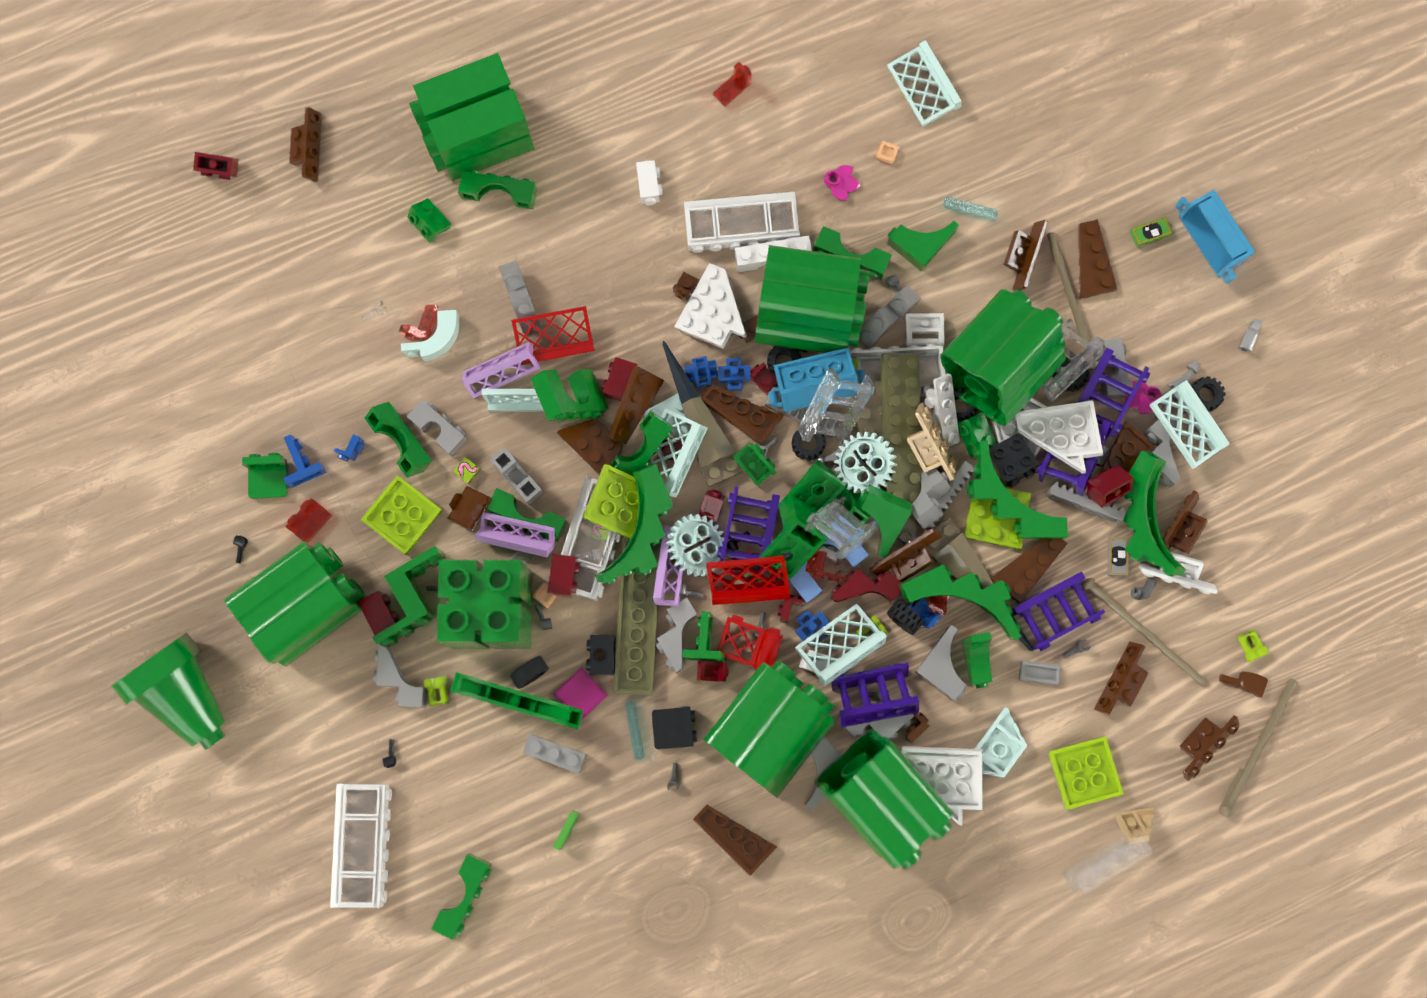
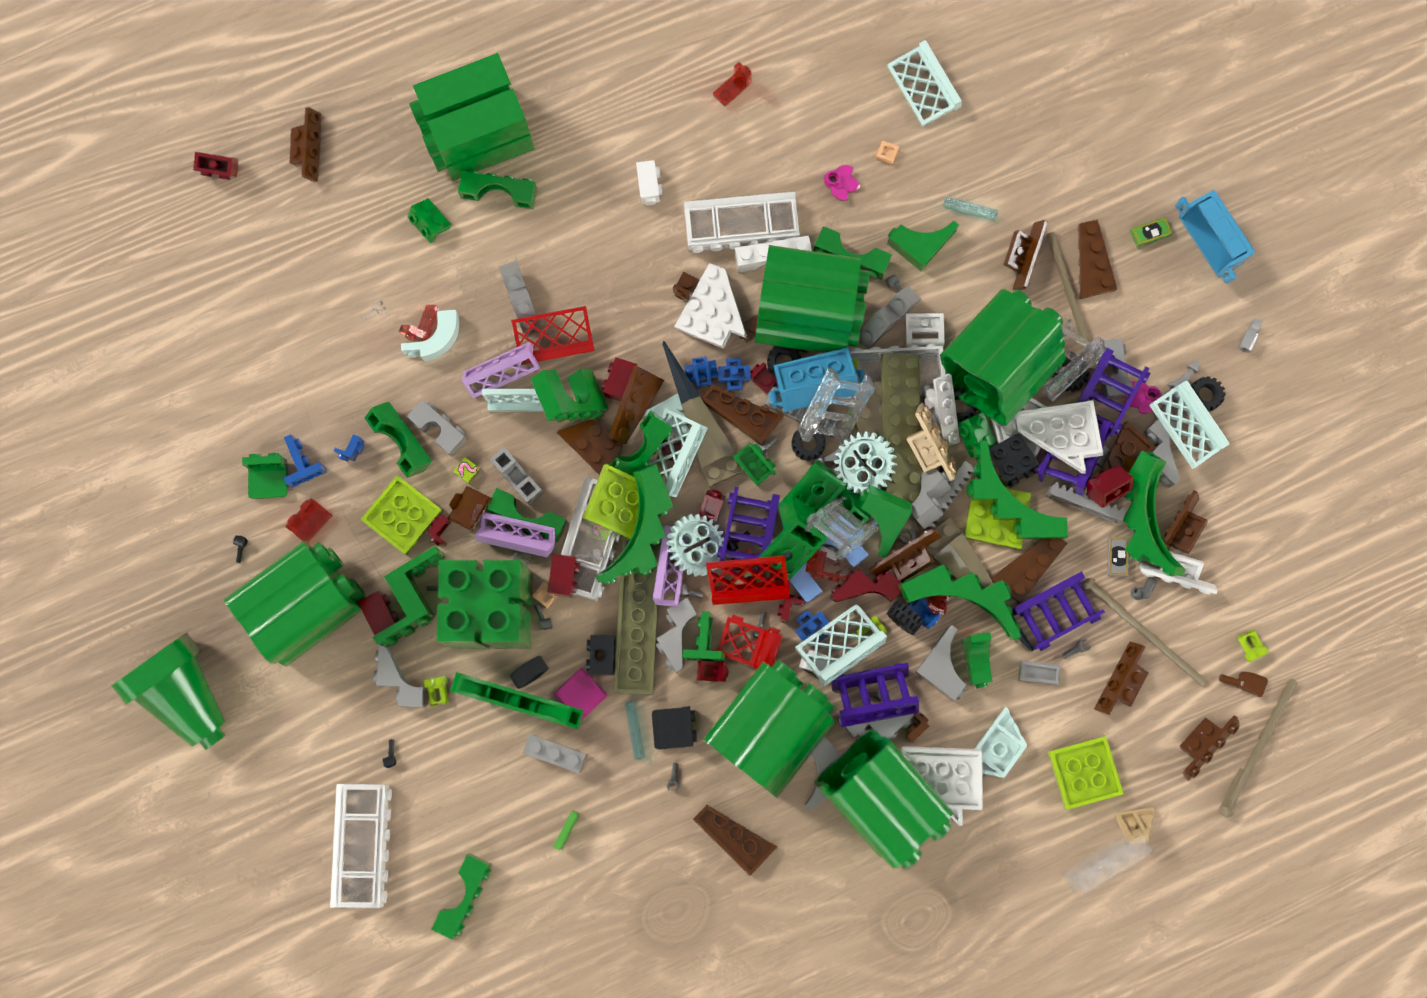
none -> dark red bracket [428,515,451,546]

